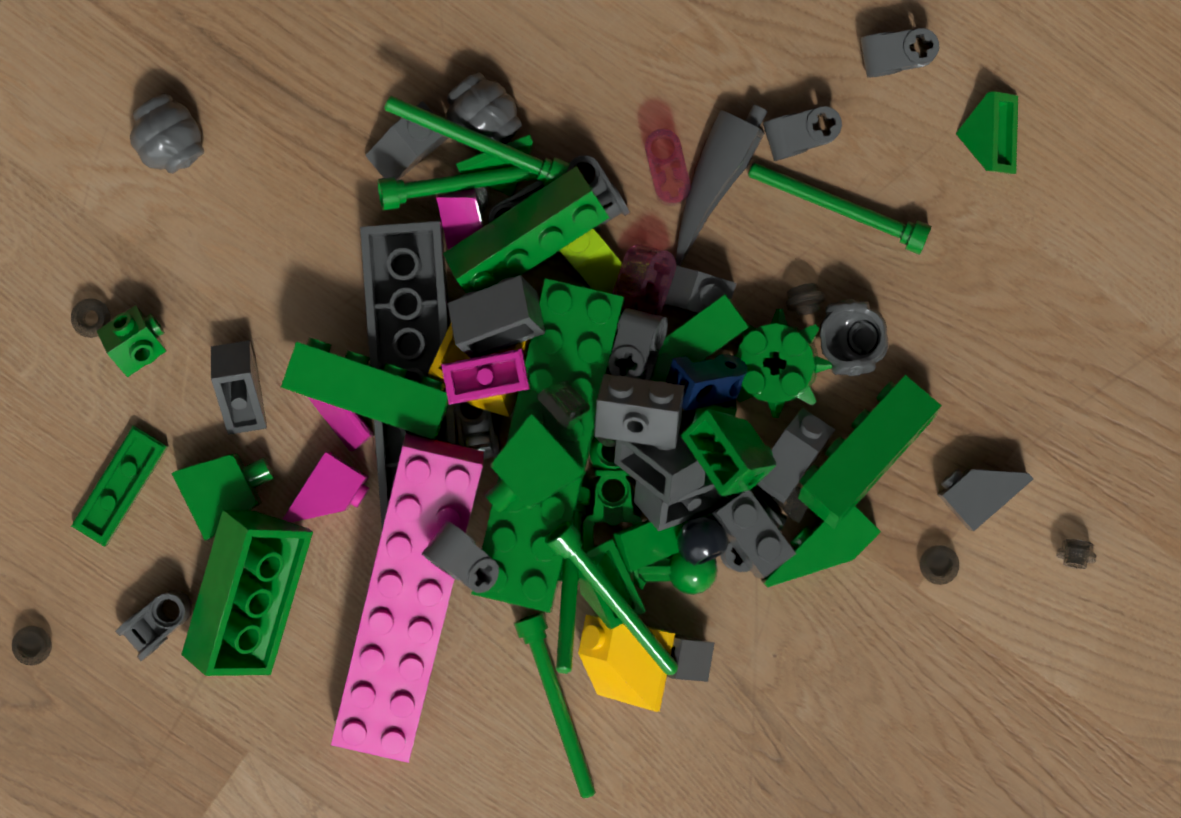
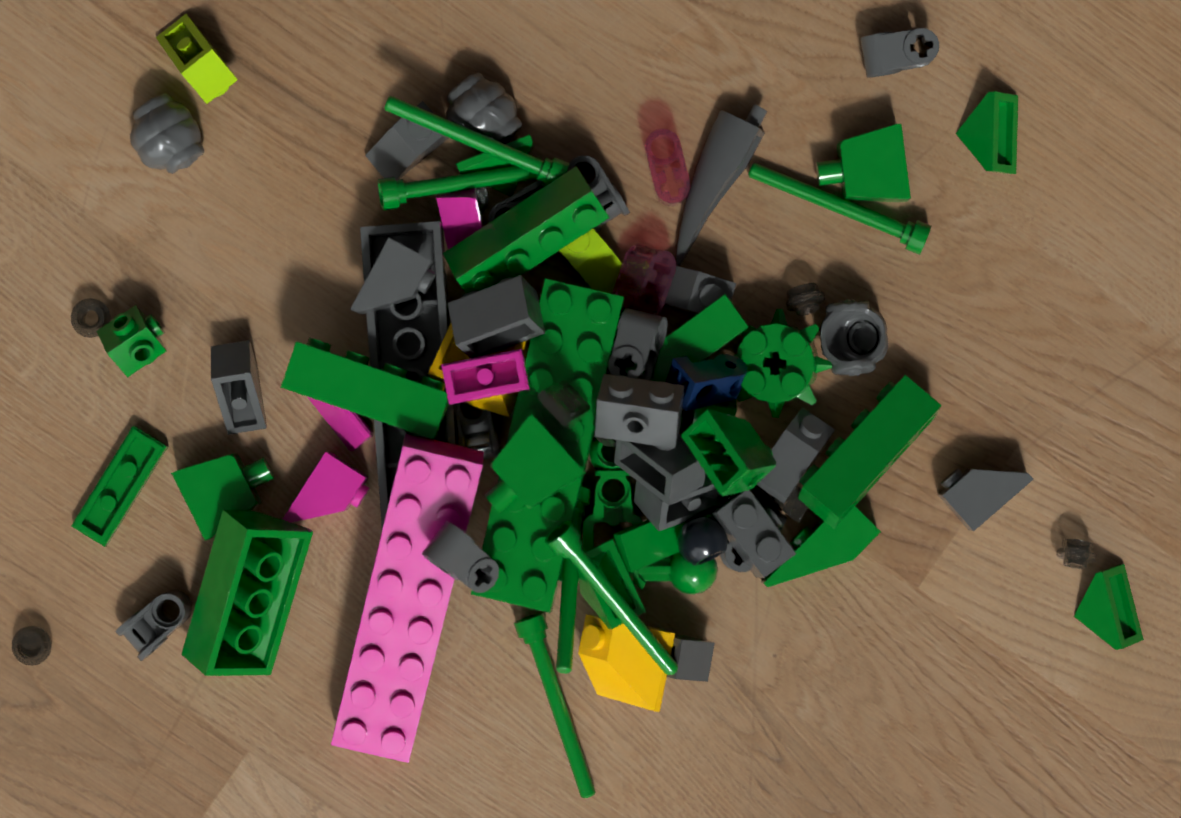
dark grey piece [763,106,842,161] -> none
clear smoke plate [919,545,959,585] -> none
none -> lime slope [156,13,238,104]
none -> dark grey slope [351,238,436,315]
none -> green torso [816,124,911,203]
none -> green slope [1074,564,1144,650]

